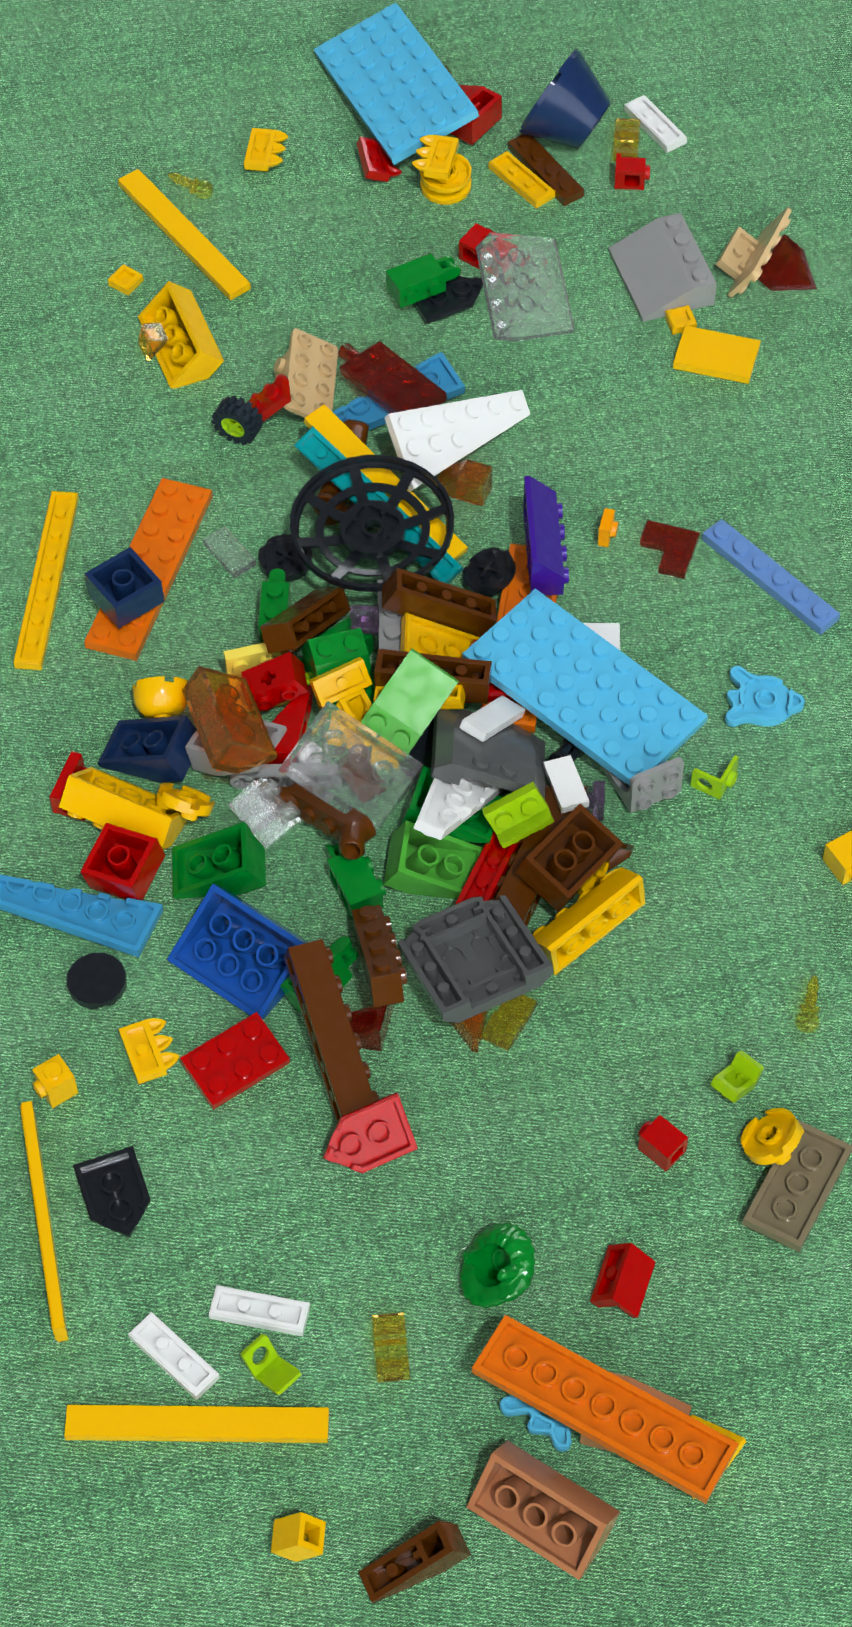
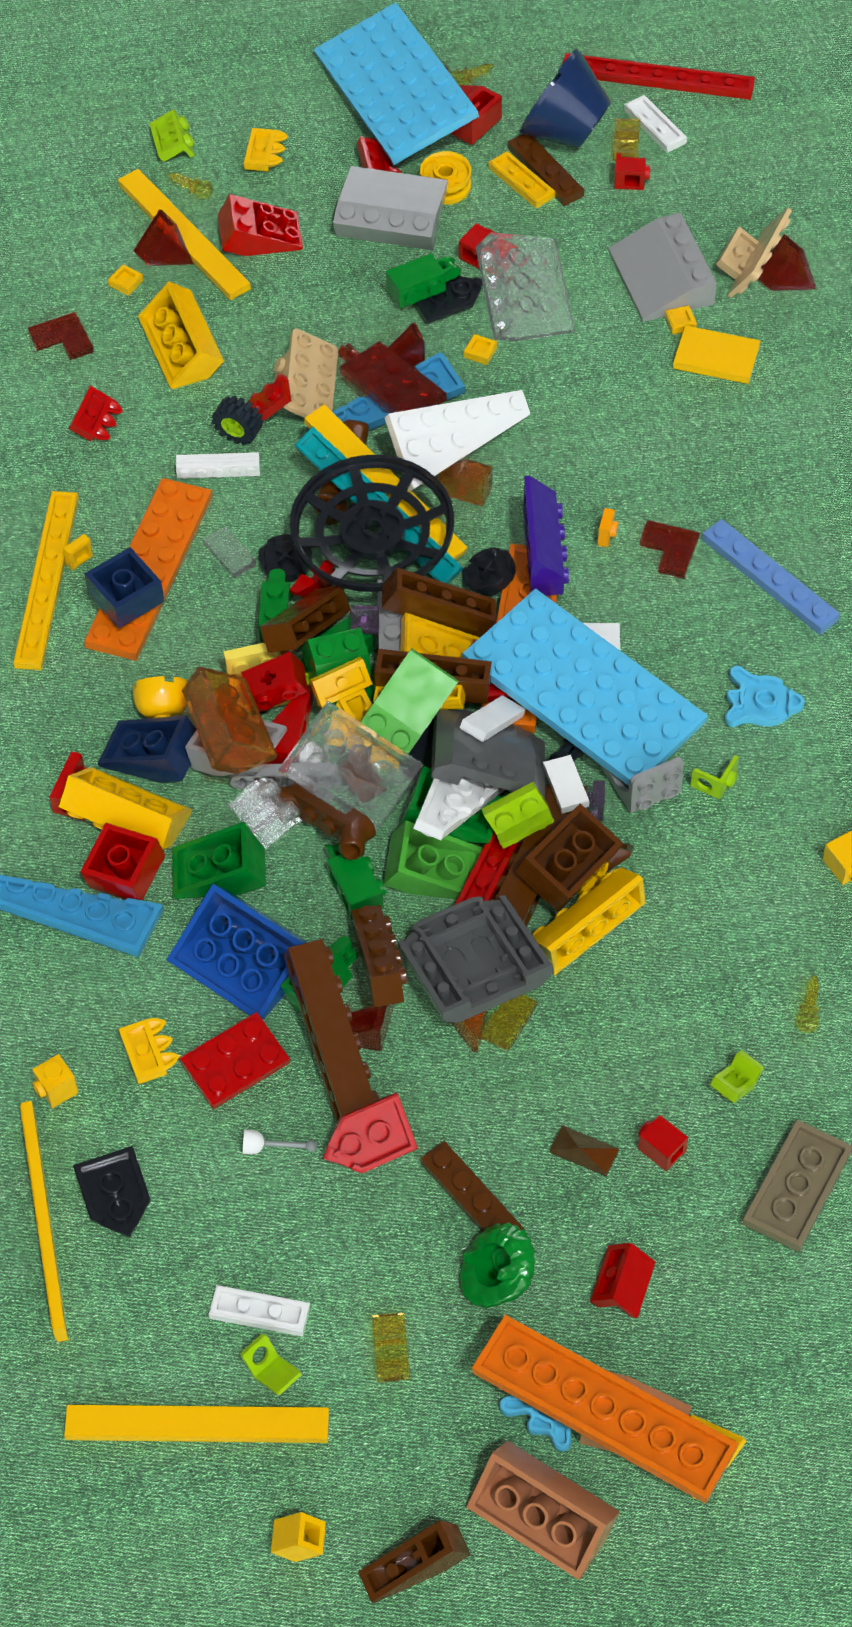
black tile [67,953,127,1009] -> none
white tile [128,1312,220,1401] -> none
clear yellow slope [137,323,168,361] -> none
yellow plate [155,783,215,821] -> none
yellow plate [412,135,459,180] -> none
yellow plate [740,1108,804,1165] -> none
none -> clear red tile [27,312,94,360]
none -> yellow tile [63,534,93,570]
none -> red plate [68,385,123,442]
none -> clear red slope [133,209,194,266]
none -> lime bracket [149,109,195,162]
none -> white piece [176,452,260,479]
none -> red slope [218,194,303,256]
none -> hinge [242,1129,318,1155]
none -> red slope [290,559,335,597]
none -> light grey slope [333,166,448,251]
none -> clear red slope [379,323,425,377]
none -> reddish brown plate [420,1141,525,1232]
none -> clear yellow bar [451,64,494,85]
none -> yellow tile [464,334,498,365]
none -> reddish brown slope [550,1125,619,1177]
none -> red tile [563,53,755,100]

